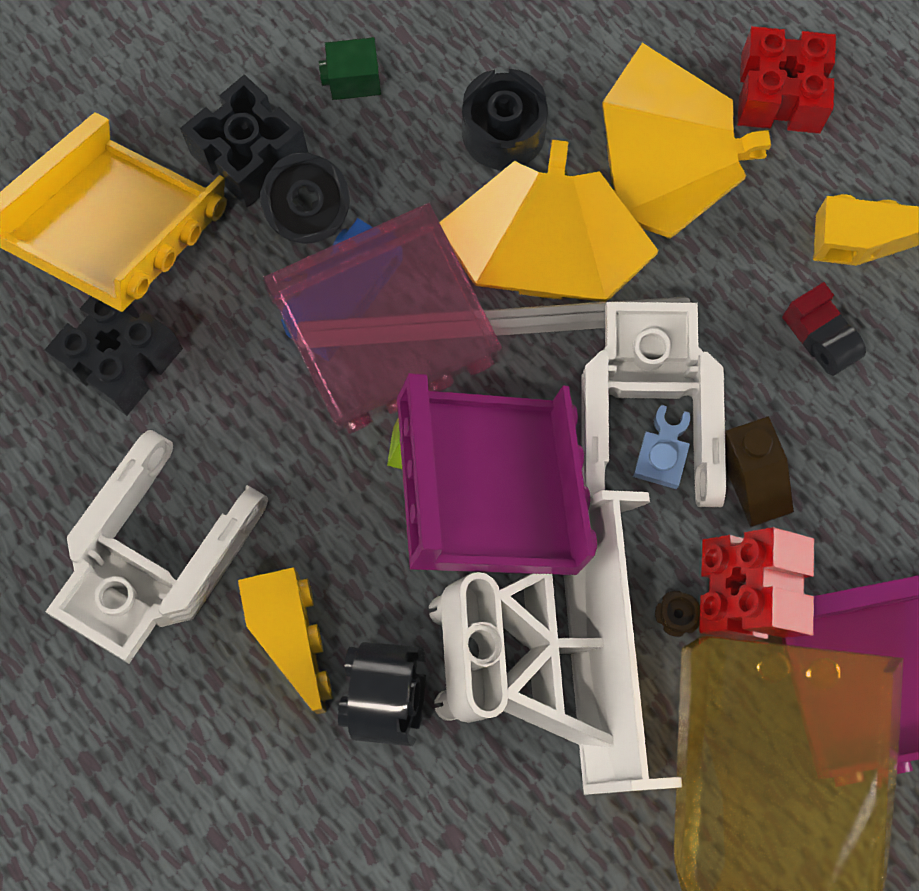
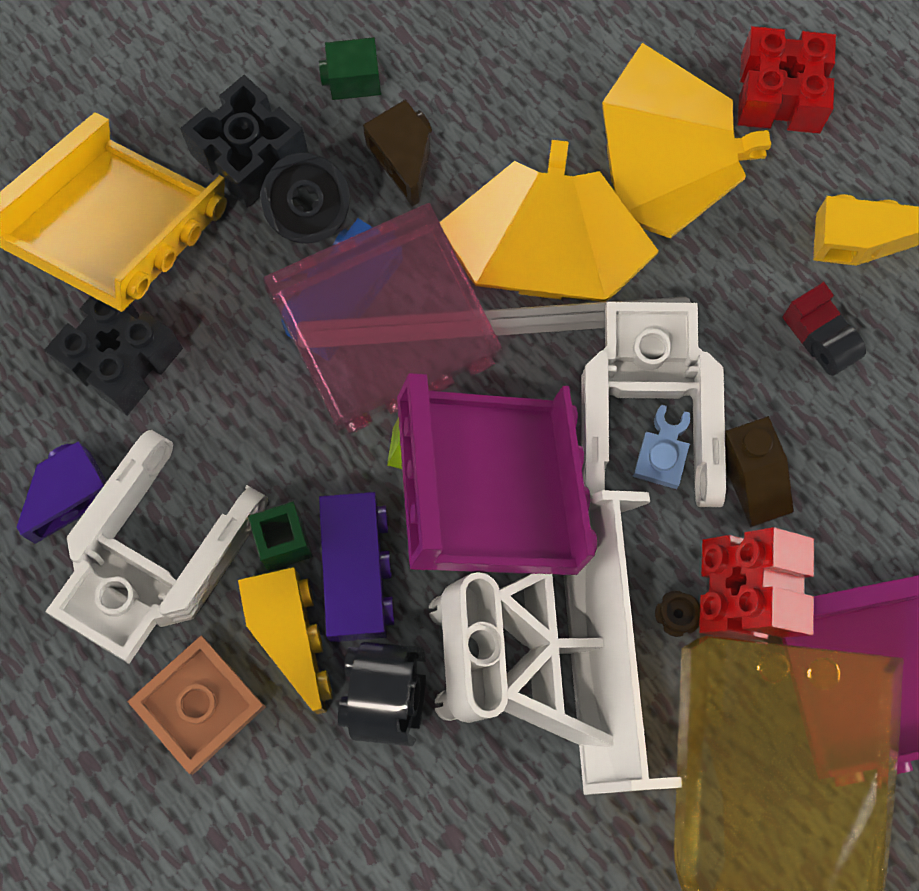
black brick [462,69,548,172] -> none
none -> dark purple slope [16,441,107,544]
none -> nougat plate [127,636,266,775]
none -> dark green brick [248,502,313,571]
none -> dark purple brick [319,492,395,642]
none -> dark brown slope [363,99,432,207]

